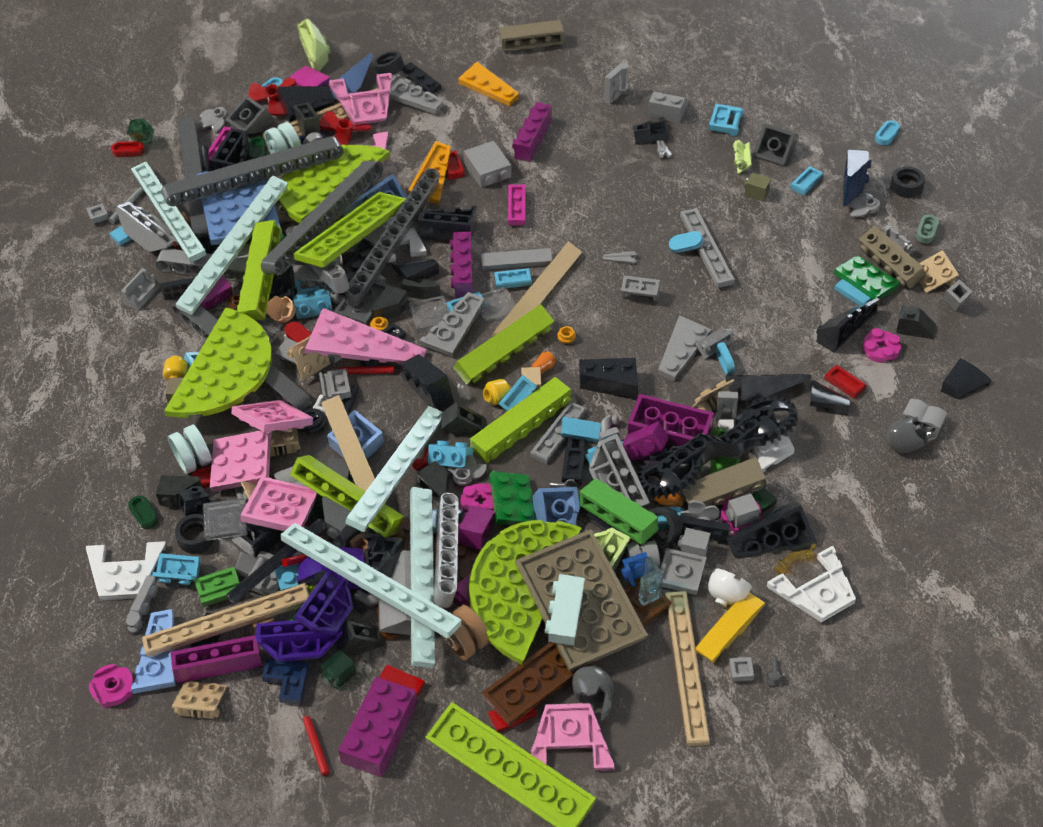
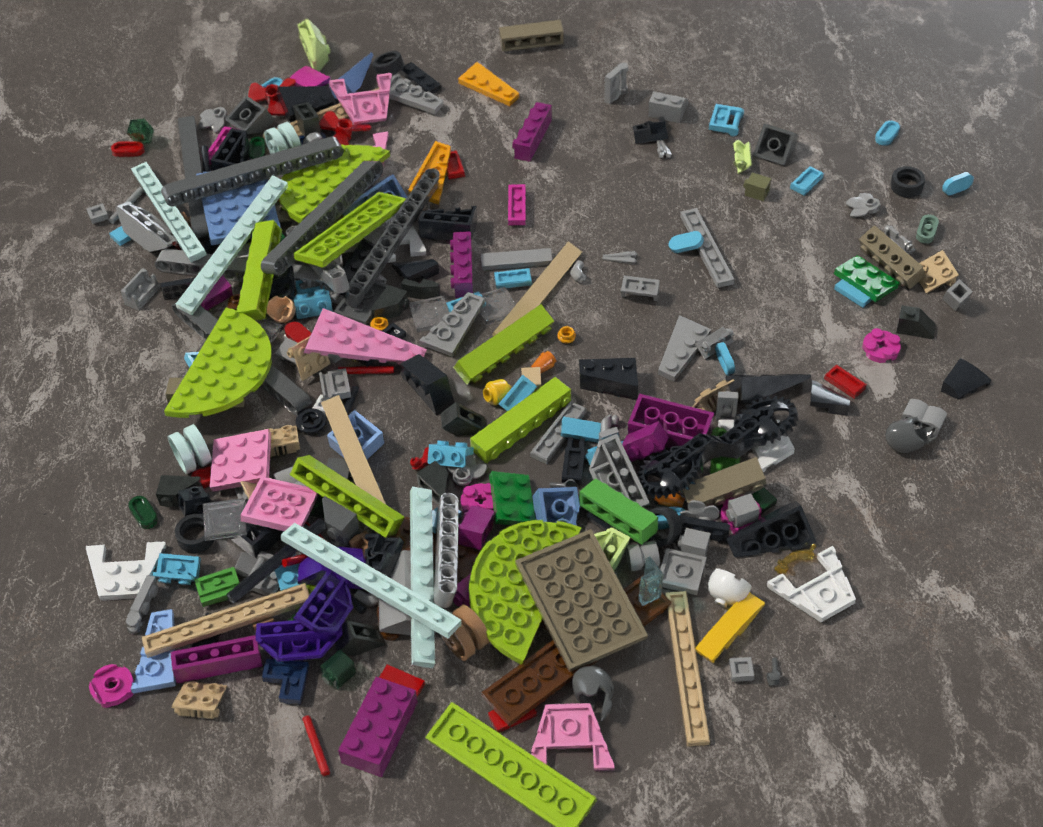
yellow head [163,356,188,381] -> none
bright pink plate [232,400,313,433] -> none
light aqua plate [345,406,442,532] -> none
light grey brick [464,141,511,188] -> none
light aqua brick [545,574,585,646] -> none
blue bracket [621,552,653,586] -> none
black wedge [816,298,880,353] -> none
dark blue slope [843,150,872,206] -> none
none -> light grey arm [570,260,586,283]
none -> medium azure tile [942,172,974,195]

